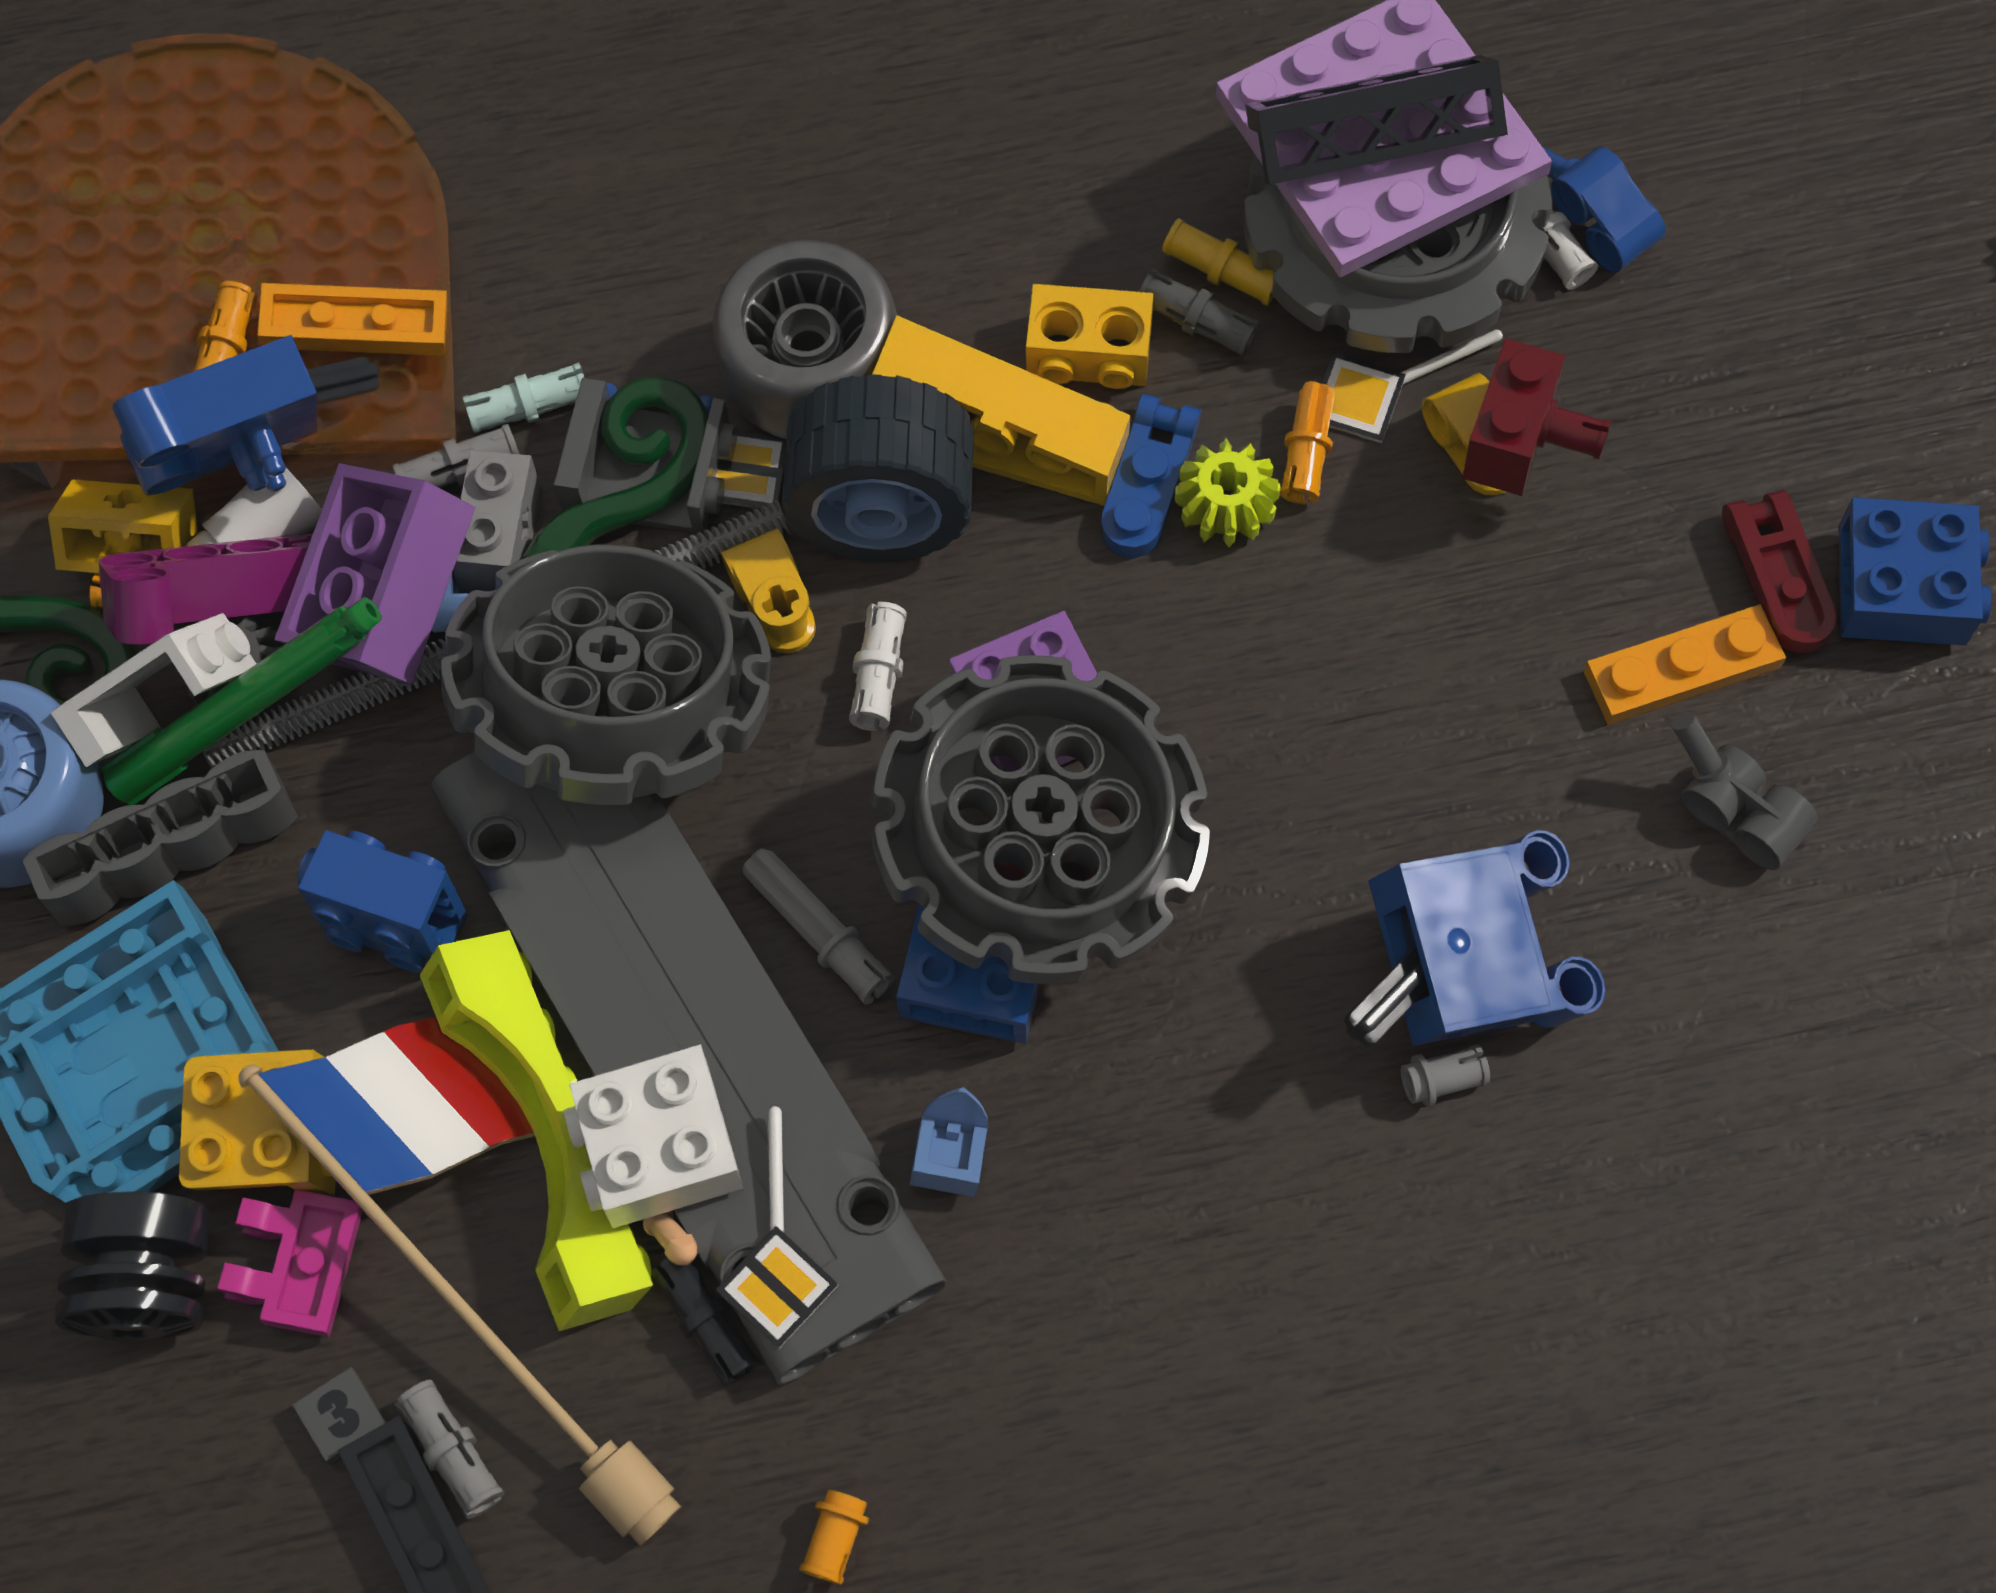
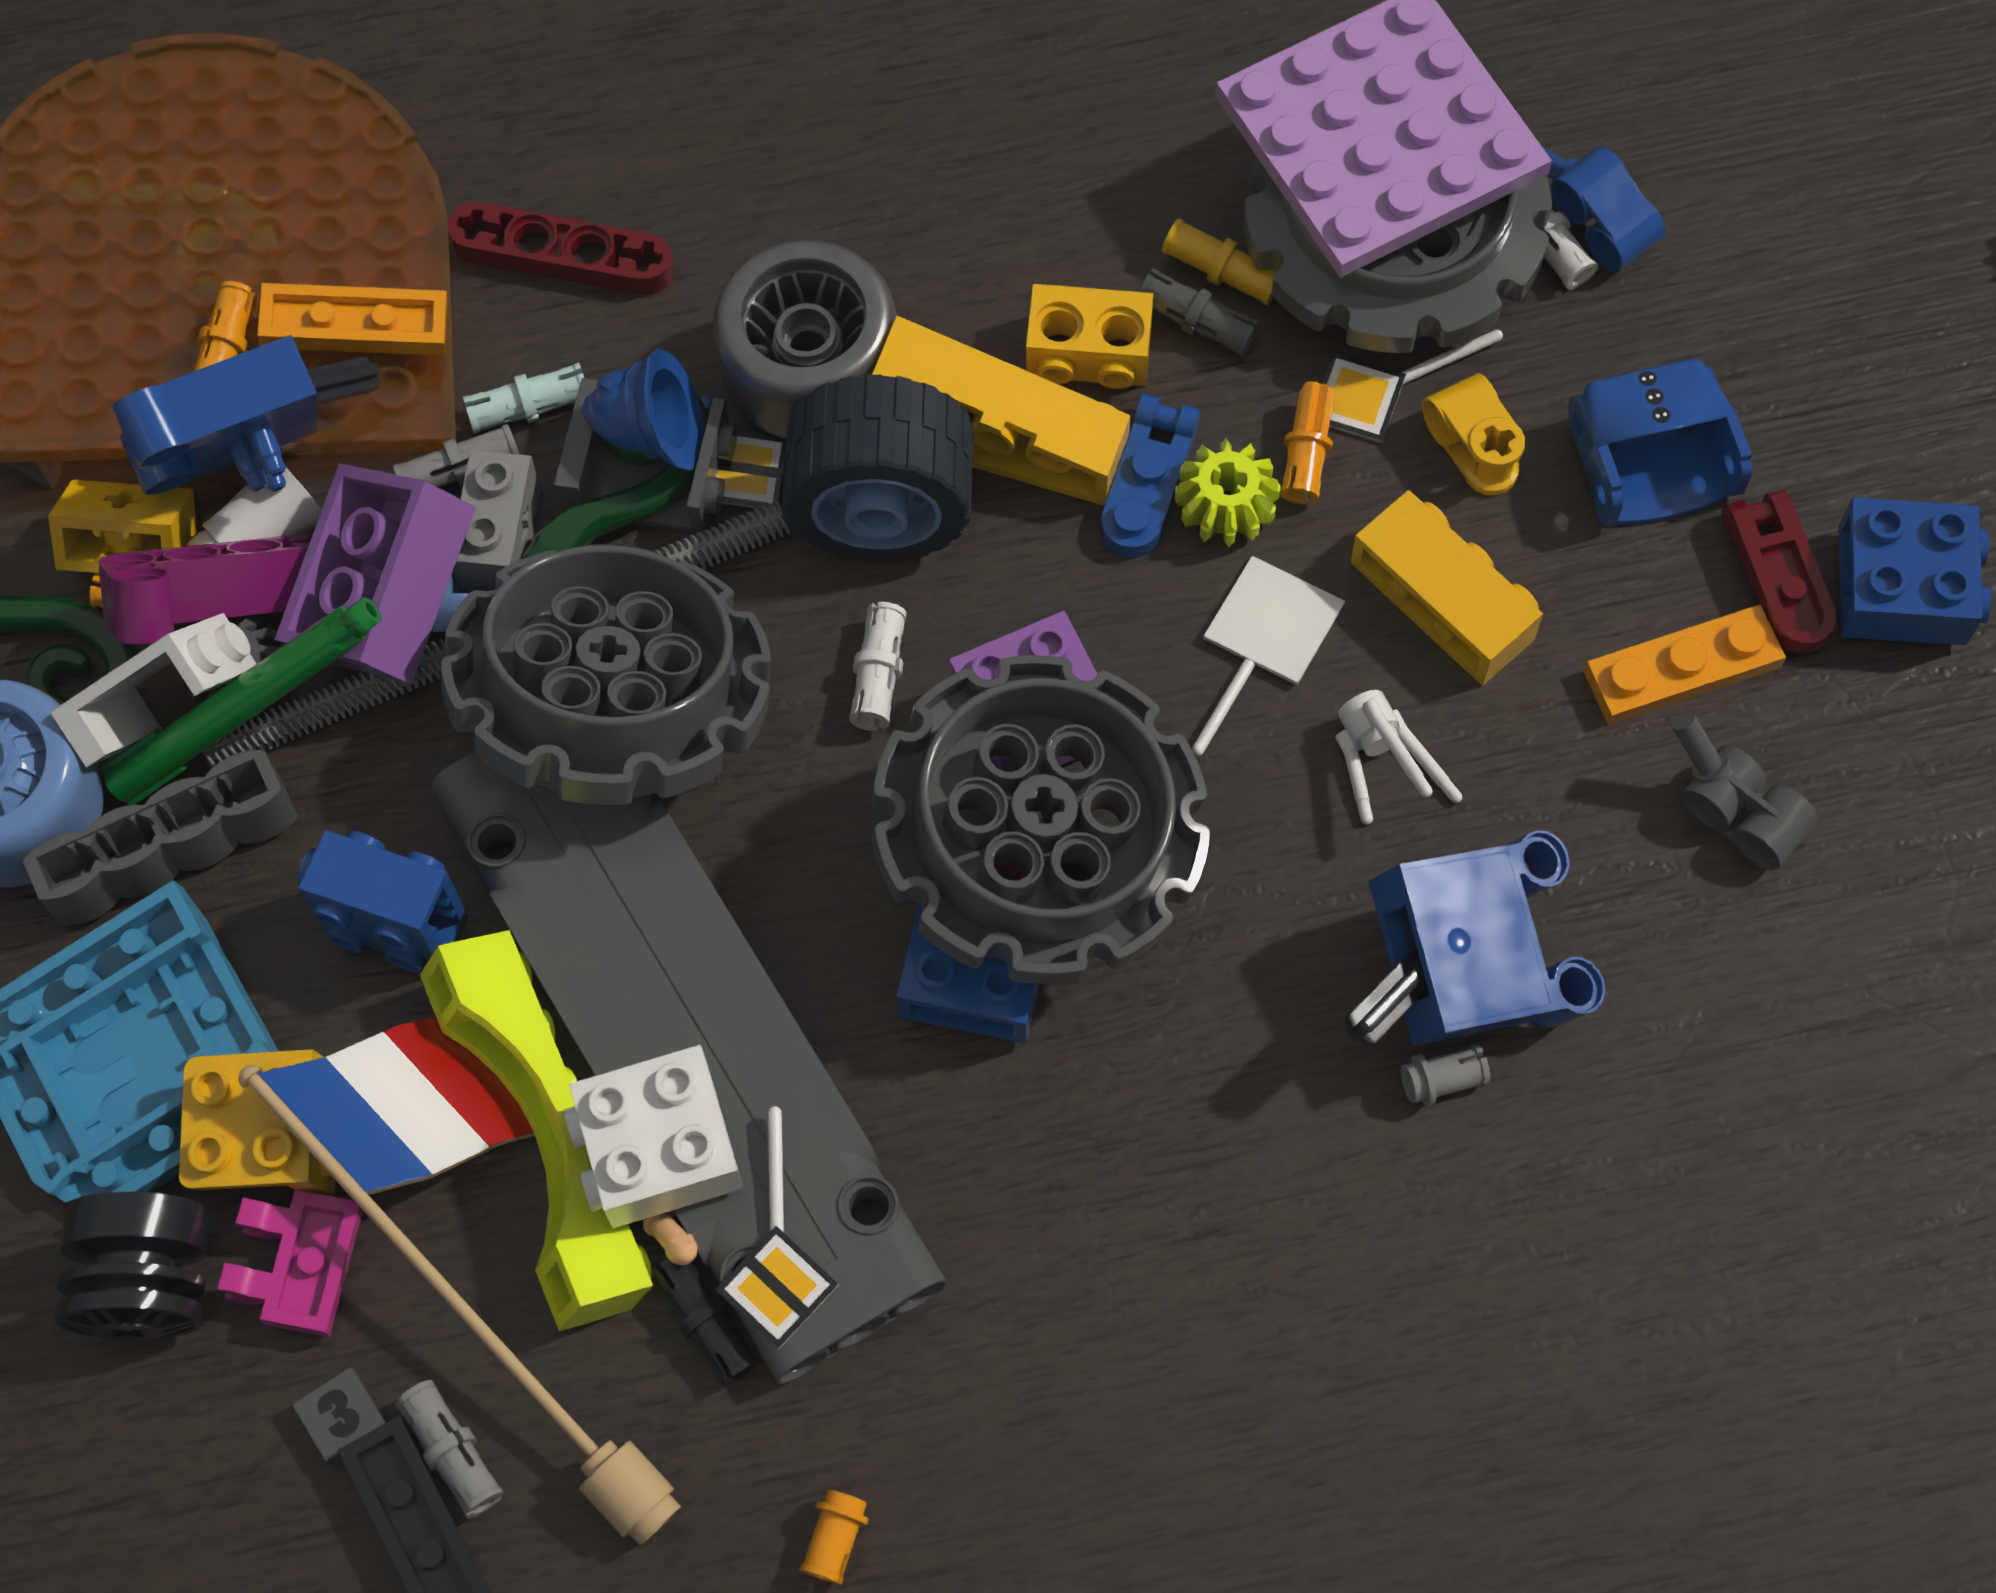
yellow piece [720,528,816,654] -> none
light grey axle [742,848,895,1005] -> none
medium blue plate [909,1087,988,1197] -> none
black fence [1245,55,1508,185] -> none
dark red brick [1462,338,1611,496] -> none
none -> dark red beam [447,202,675,294]
none -> blue piece [581,348,705,472]
none -> white piece [1192,556,1345,756]
none -> white plant [1335,690,1462,825]
none -> yellow brick [1350,490,1544,686]
none -> blue piece [1568,359,1753,527]

